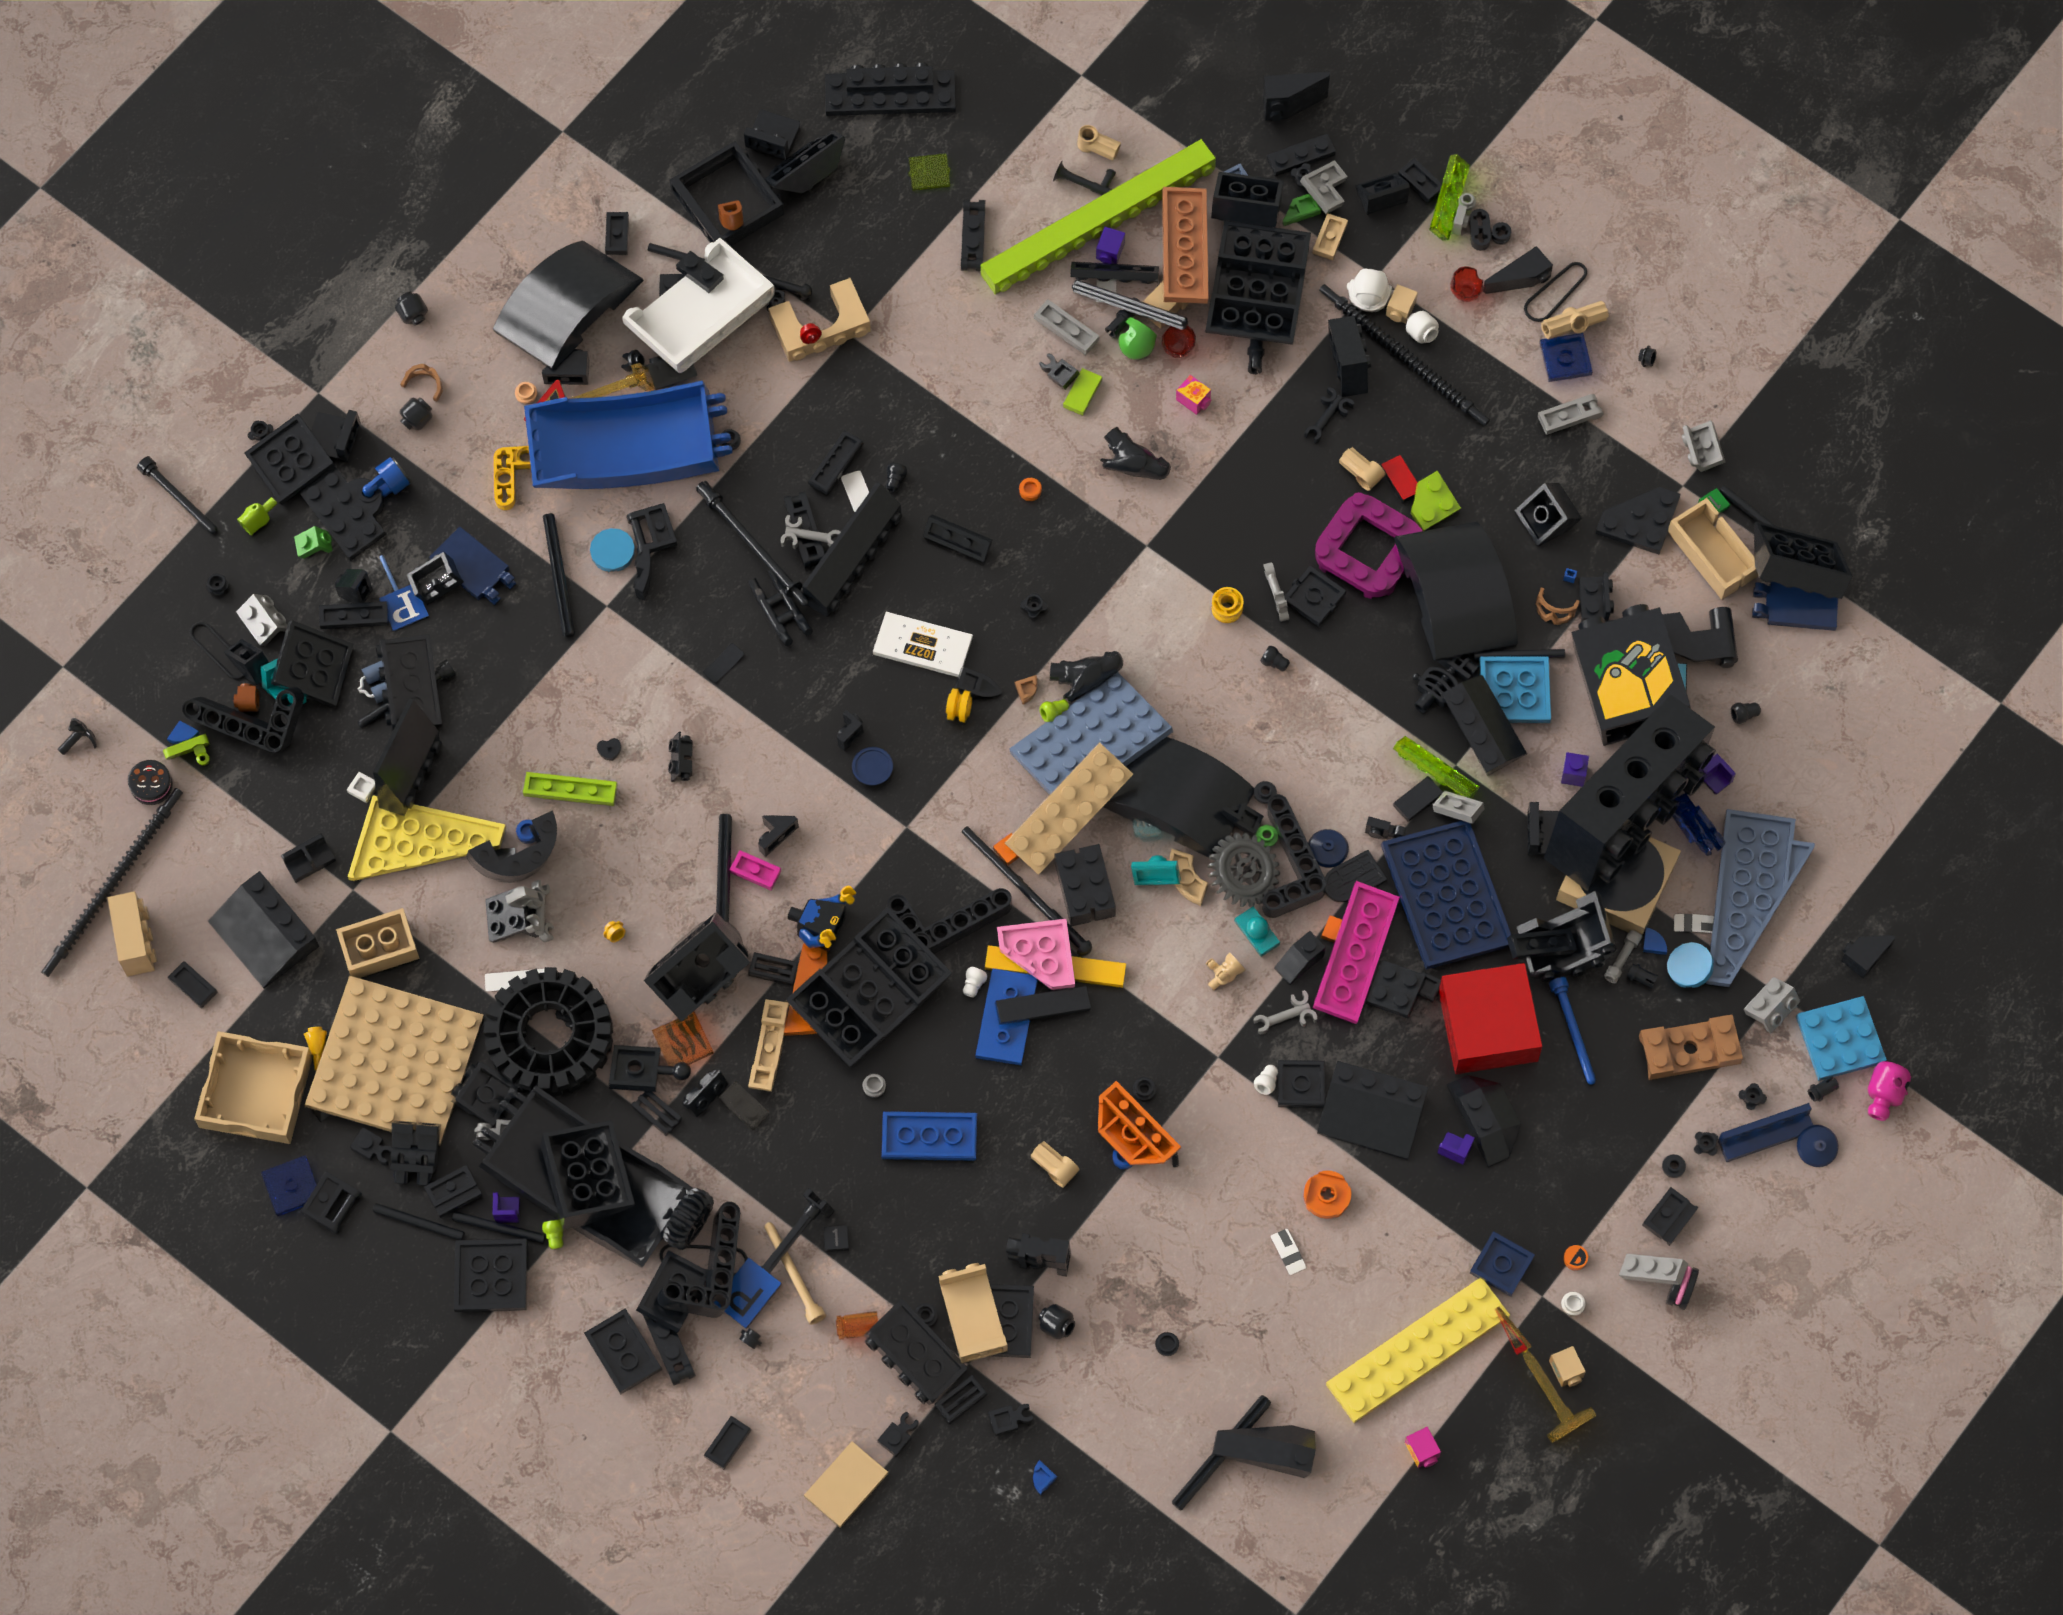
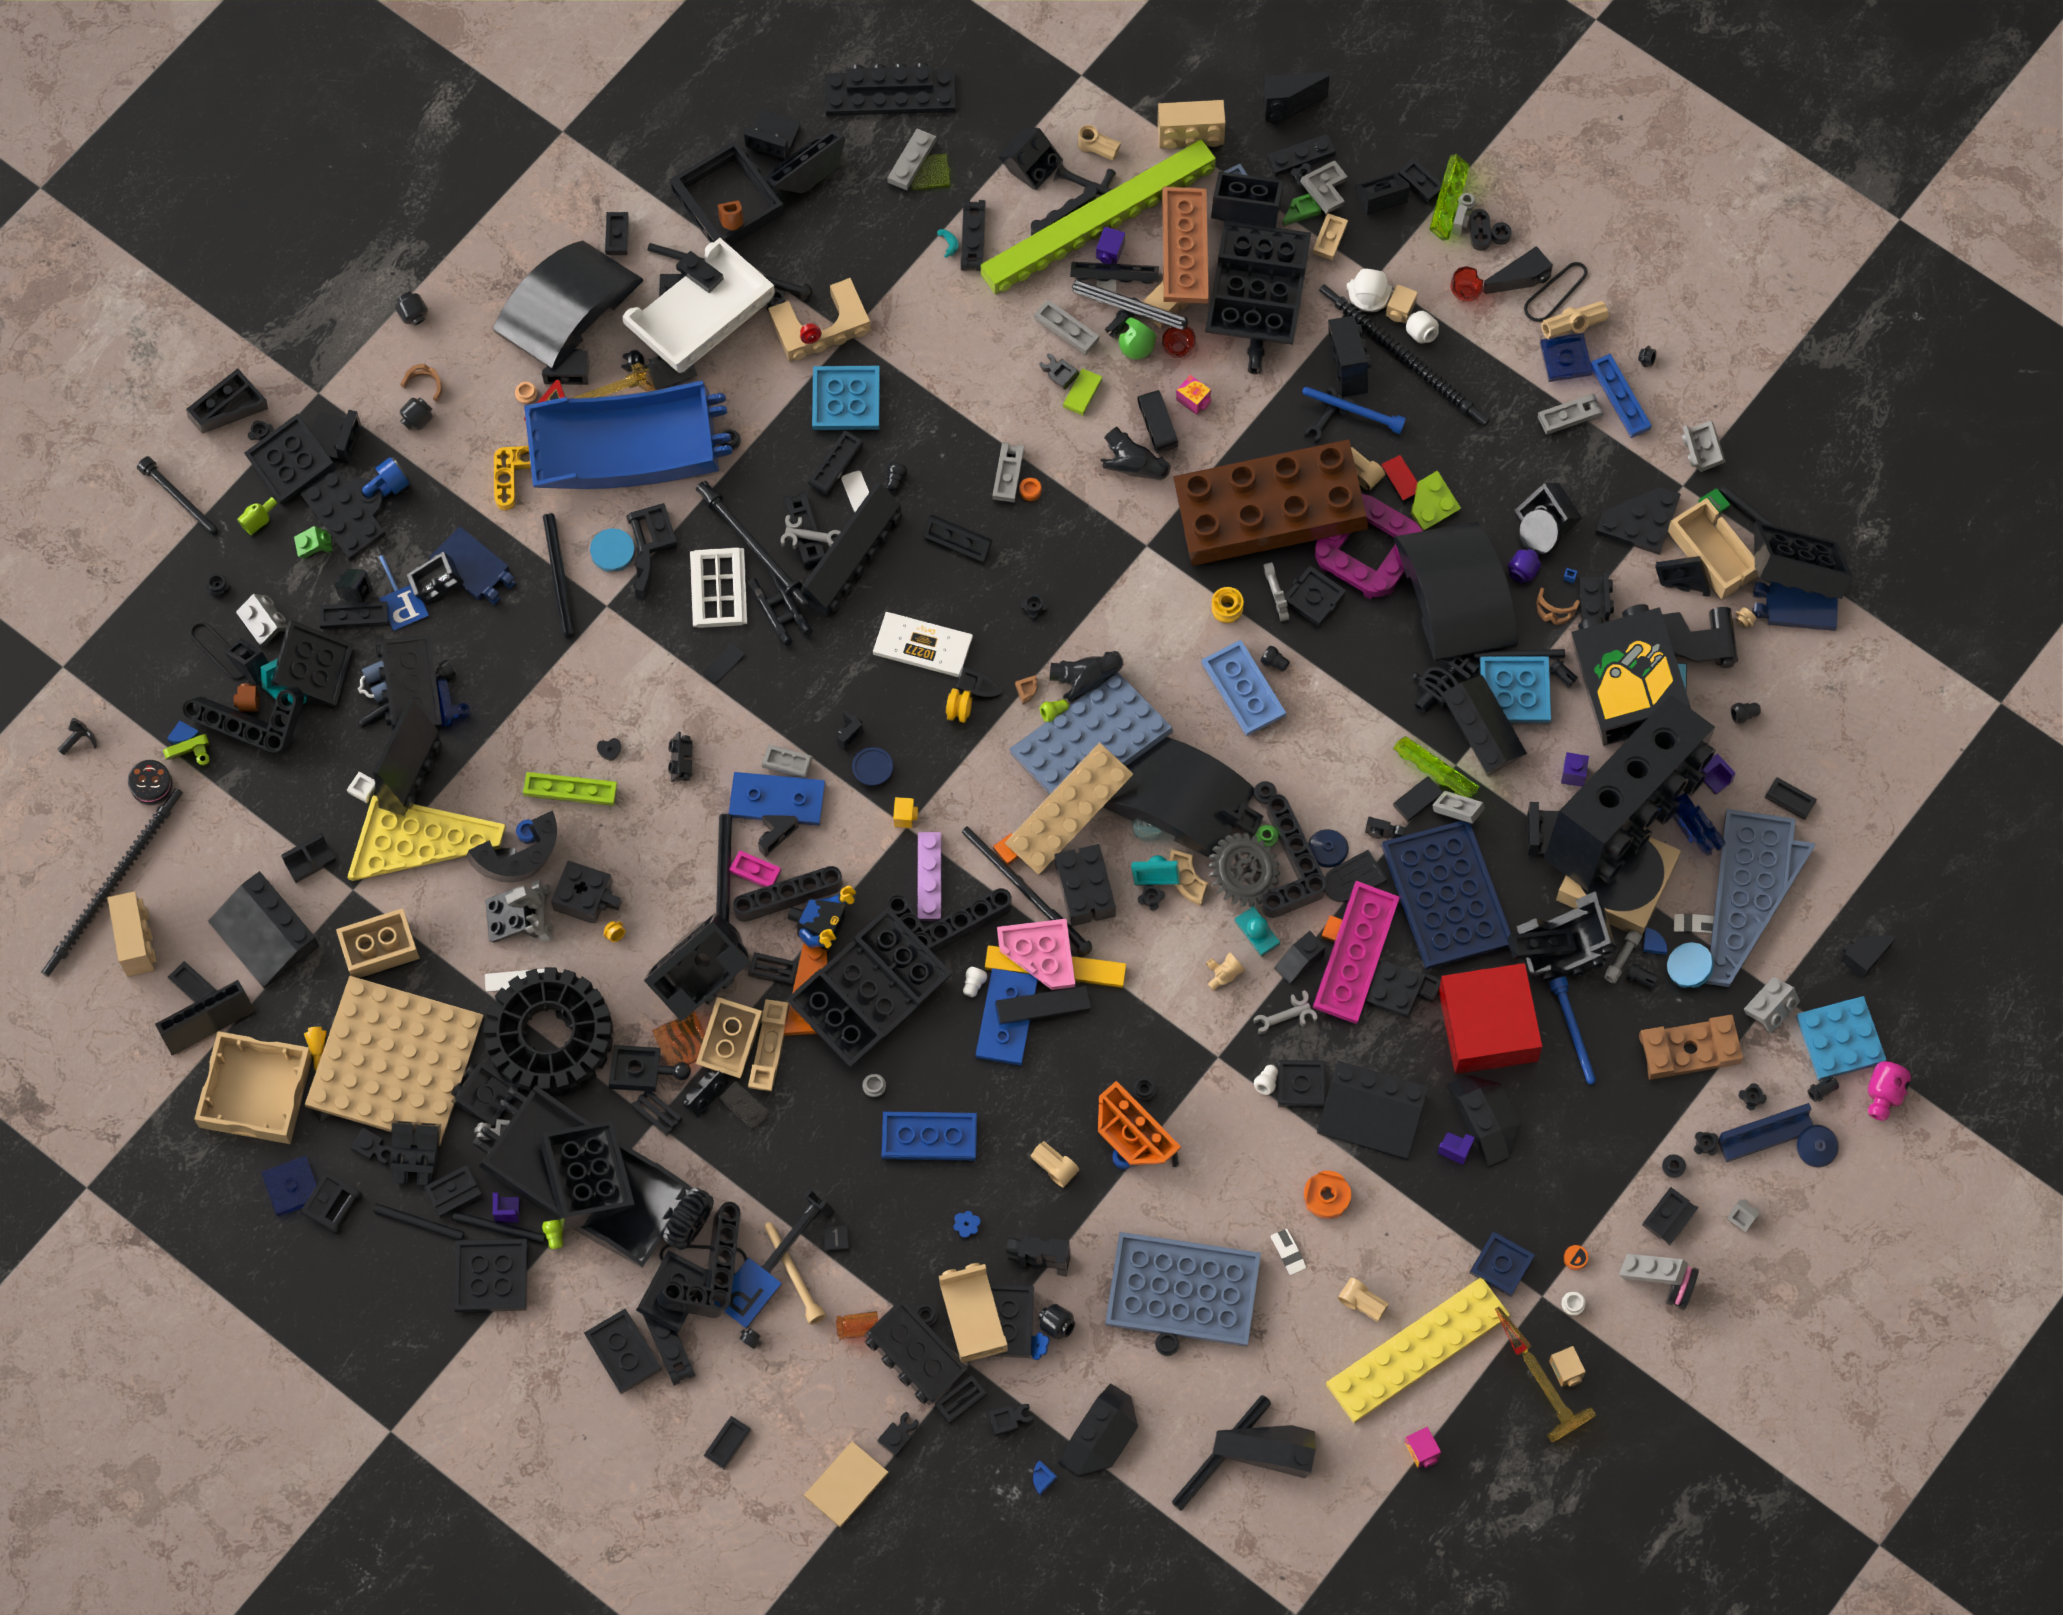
none -> black brick [155,980,255,1056]
none -> black wedge [186,368,268,434]
none -> clear blue piece [436,679,470,726]
none -> black hinge [551,860,622,923]
none -> white piece [690,548,747,628]
none -> tan slope [696,997,763,1078]
none -> blue plate [728,772,825,826]
none -> black beam [733,866,843,922]
none -> light grey plate [762,744,813,778]
none -> dark azure plate [812,366,880,430]
none -> light grey plate [887,129,936,190]
none -> yellow plate [893,797,918,828]
none -> lavender plate [918,832,941,922]
none -> teal piece [937,229,959,258]
none -> blue plant [953,1211,980,1238]
none -> light grey plate [993,442,1025,503]
none -> black slope [998,127,1063,190]
none -> black plate [1031,185,1097,236]
none -> blue plant [1031,1332,1050,1360]
none -> black wedge [1058,1383,1138,1476]
none -> sand blue plate [1105,1232,1261,1347]
none -> black beam [1137,390,1178,453]
none -> black plate [1138,885,1165,911]
none -> tan brick [1158,100,1225,149]
none -> reddish brown plate [1173,439,1368,566]
none -> medium blue plate [1201,640,1286,737]
none -> blue piece [1302,387,1406,434]
none -> tan piece [1337,1278,1389,1322]
none -> dark purple head [1508,549,1541,583]
none -> tile [1519,509,1562,555]
none -> black pin [1549,659,1578,688]
none -> blue plate [1590,354,1652,438]
none -> black wing [1655,556,1711,597]
none -> light grey tile [1727,1199,1760,1232]
none -> tan plate [1735,607,1757,628]
none -> black tile [1765,777,1817,820]

